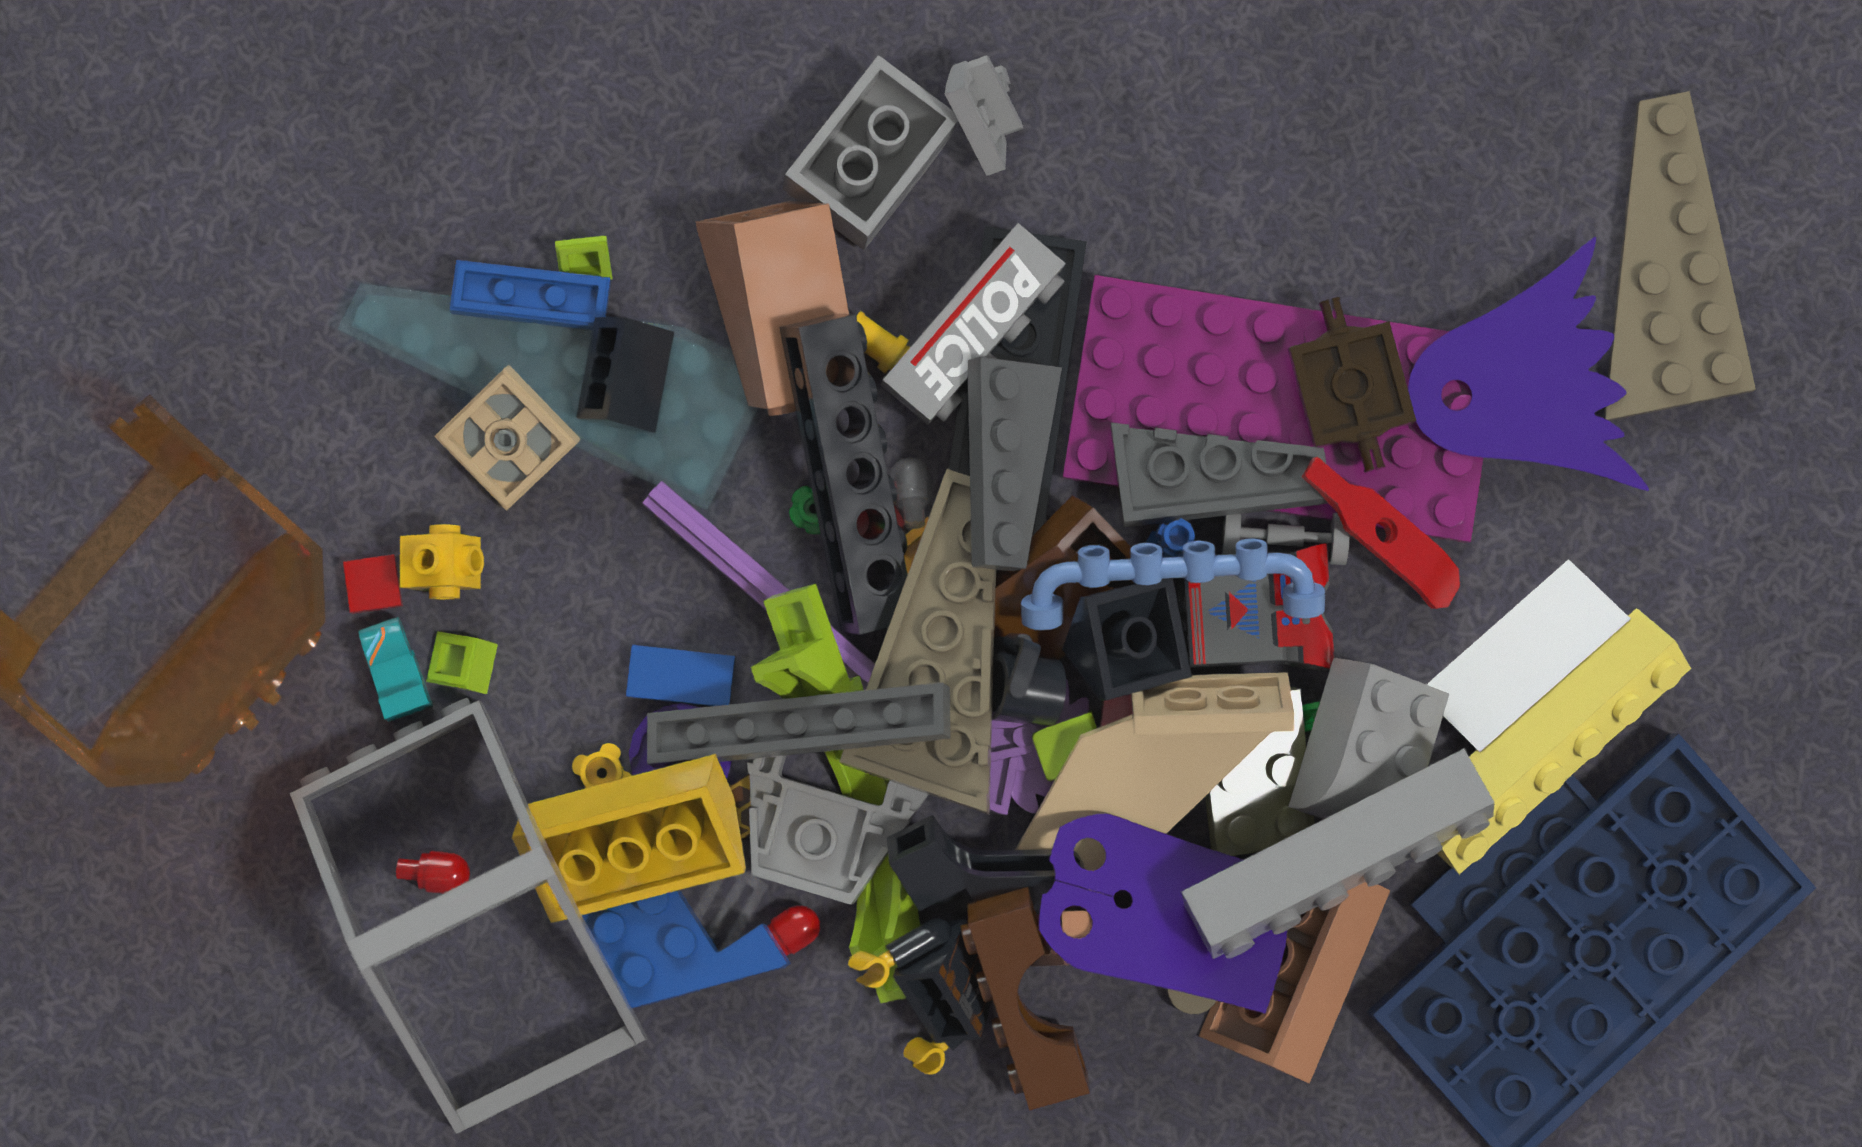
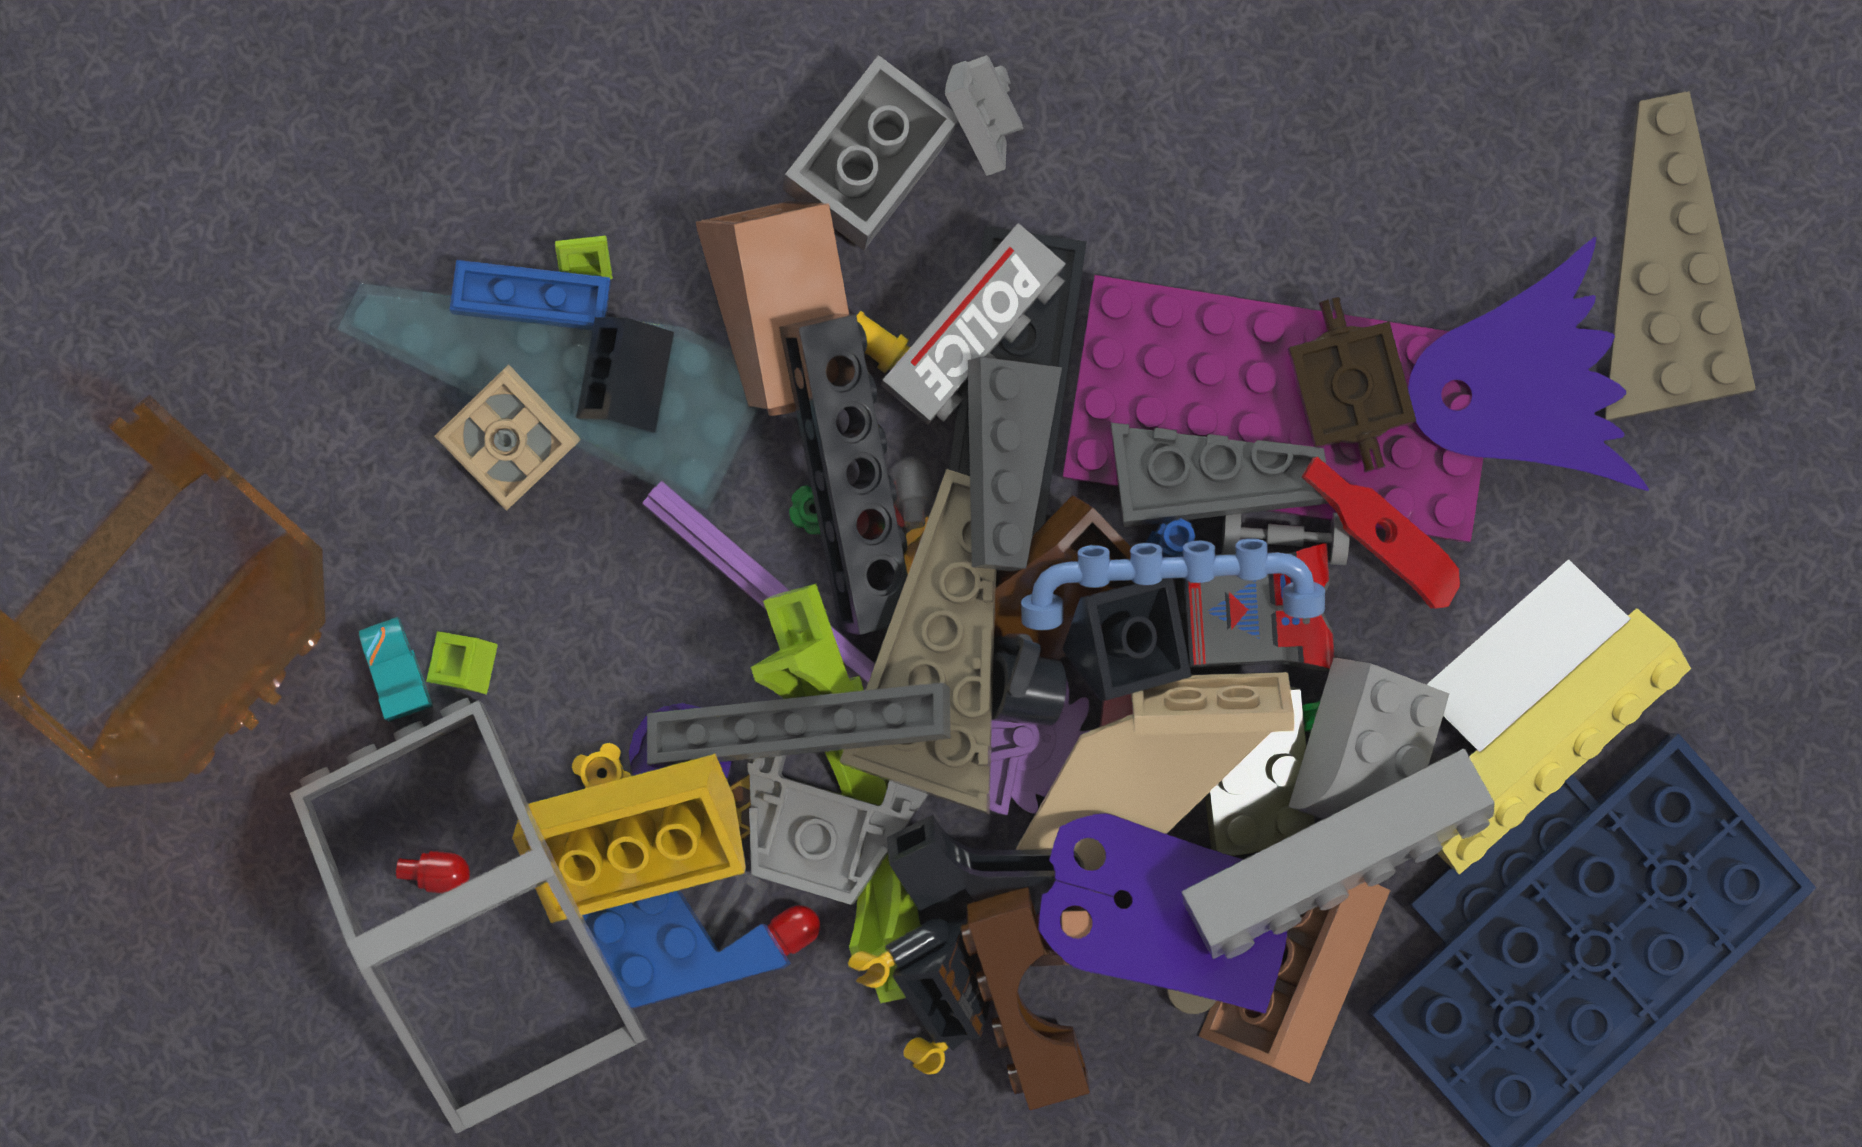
red tile [343,554,403,614] -> none
yellow brick [400,524,484,600] -> none
blue tile [626,645,735,707] -> none
lime slope [1032,712,1097,782] -> none

